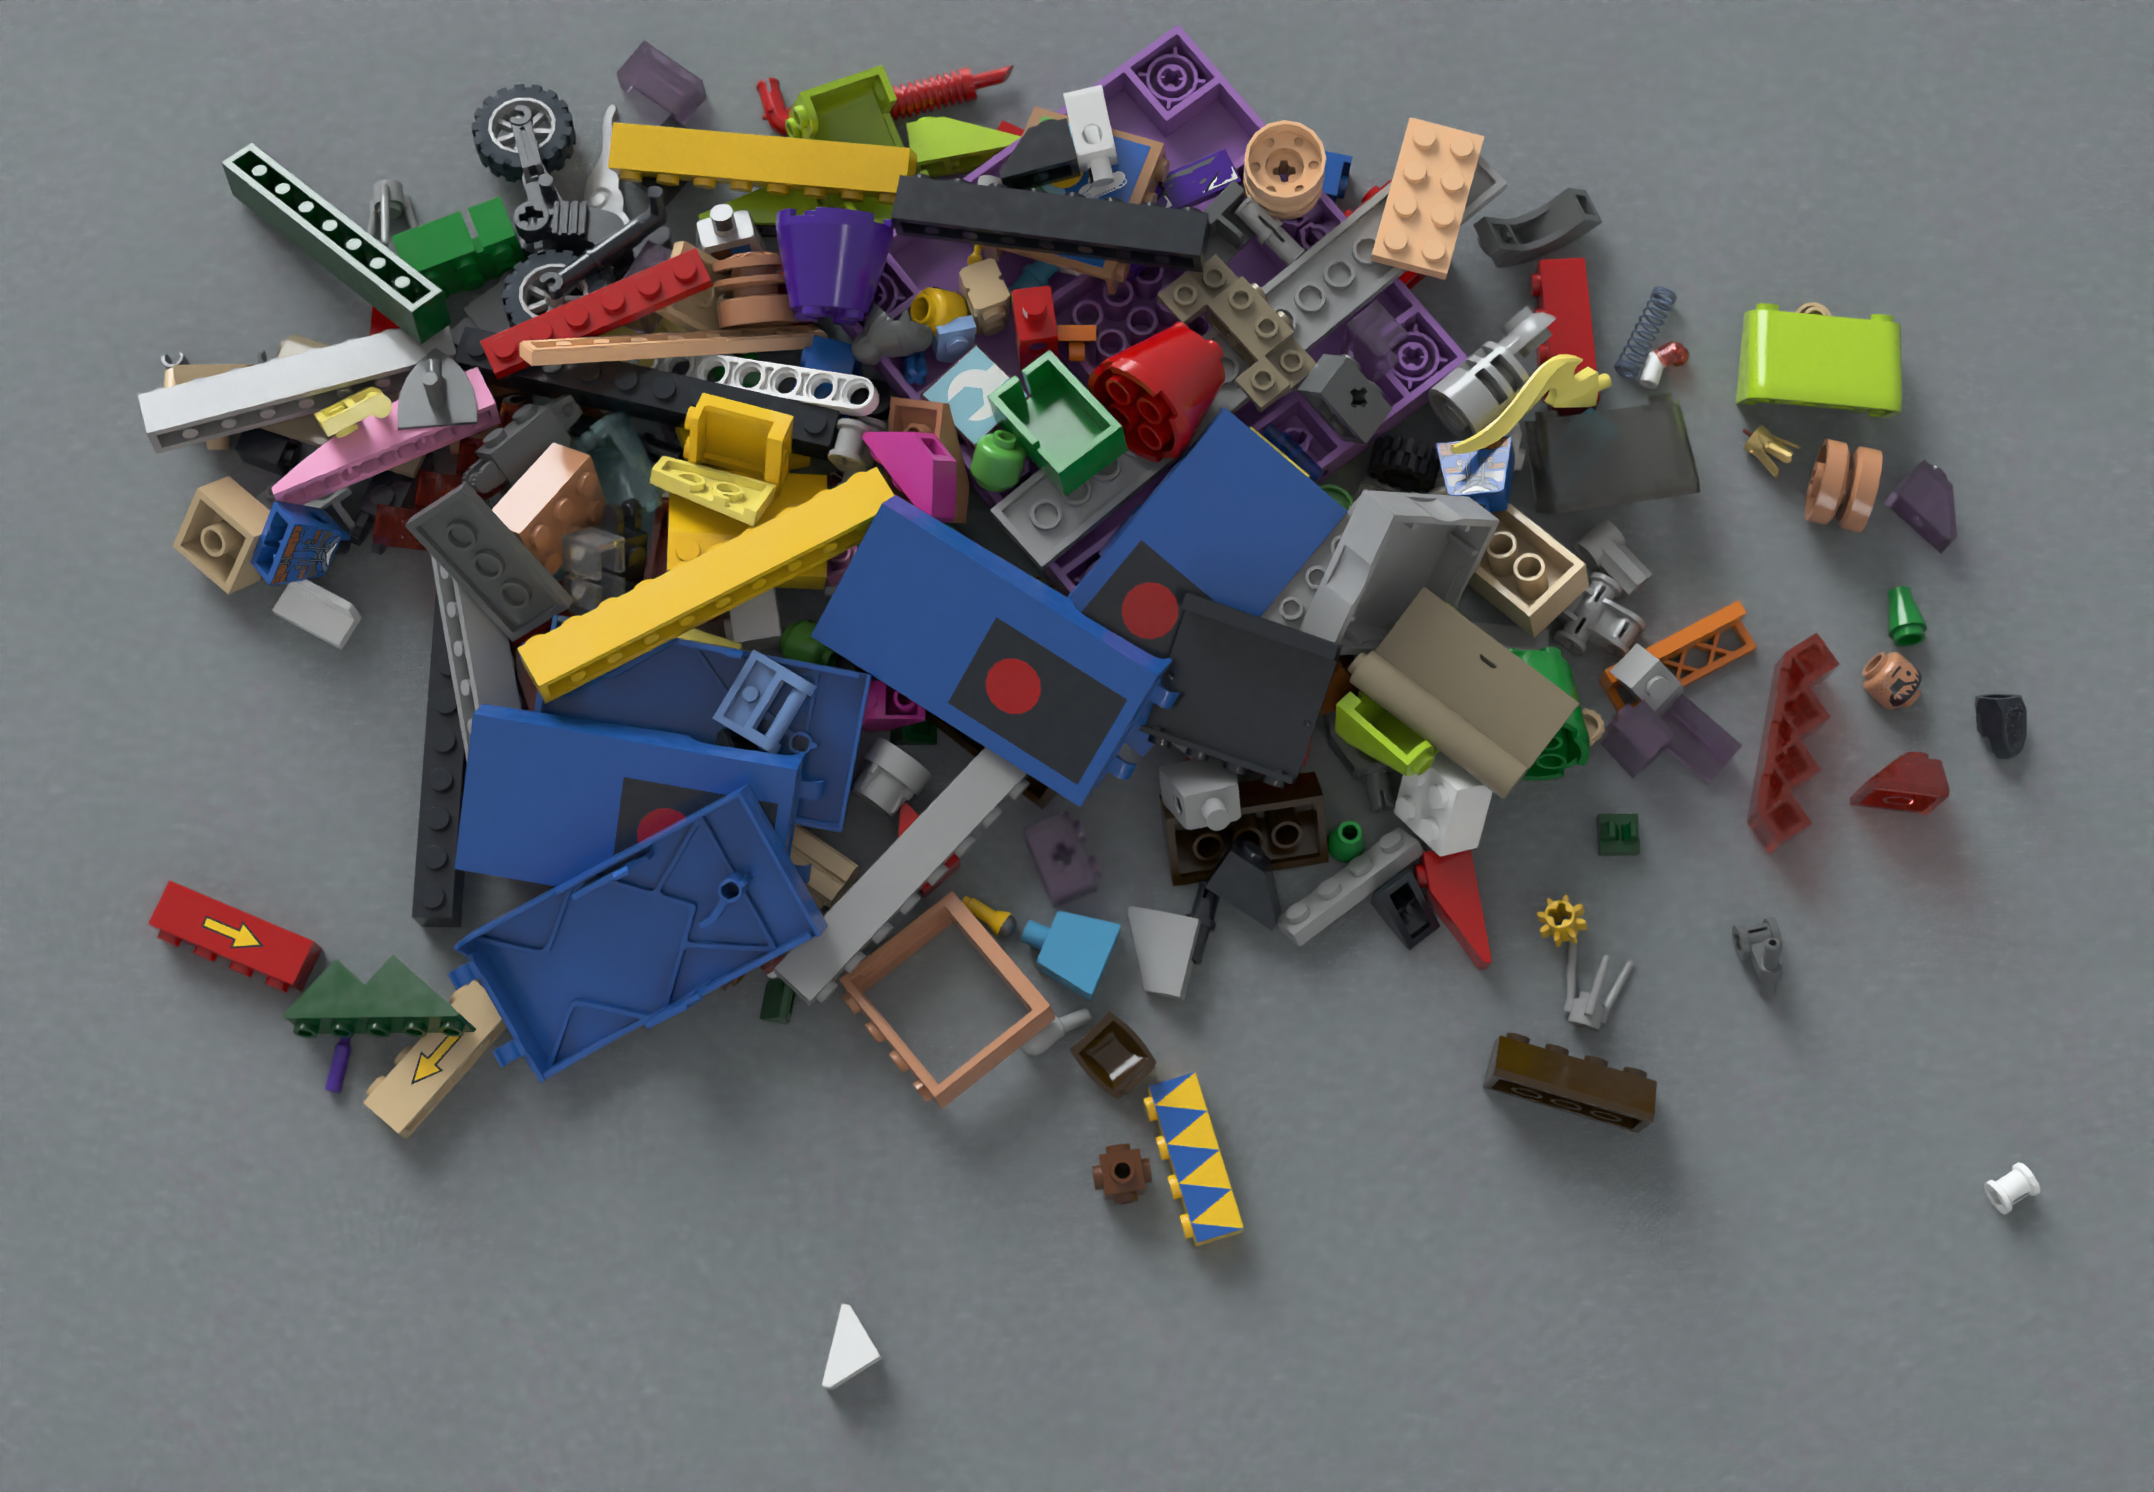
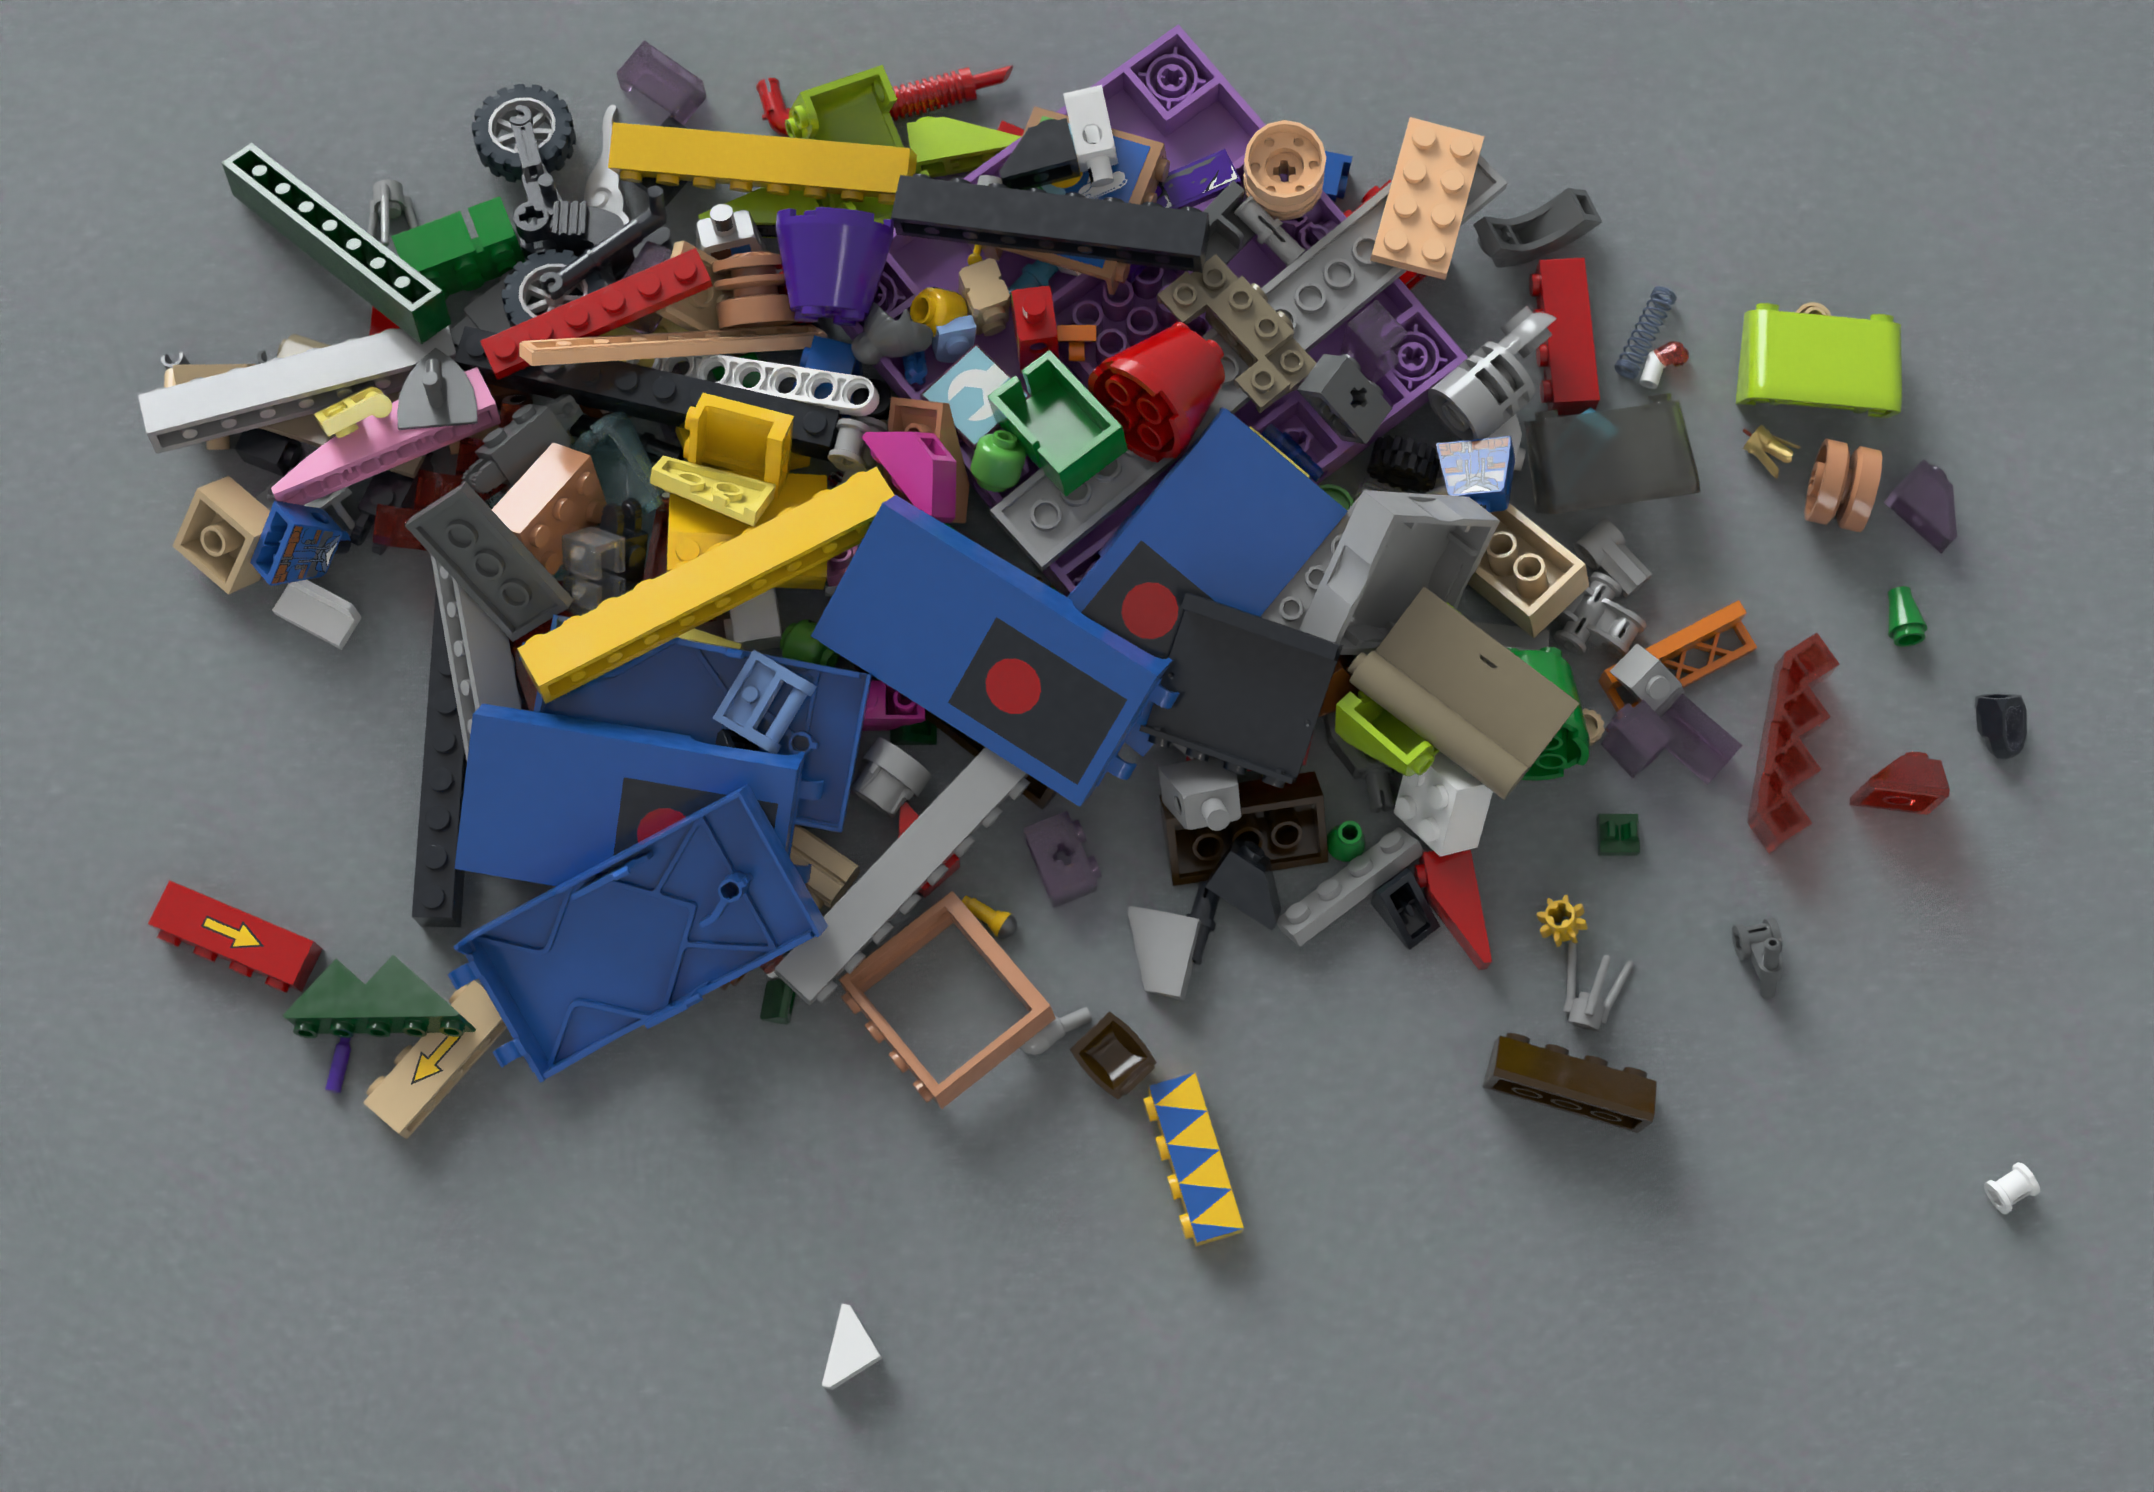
dark azure torso [1020,911,1121,1002] -> none
reddish brown brick [1092,1144,1152,1205] -> none
light yellow piece [1450,354,1612,454] -> none
nougat head [1862,652,1922,710] -> none

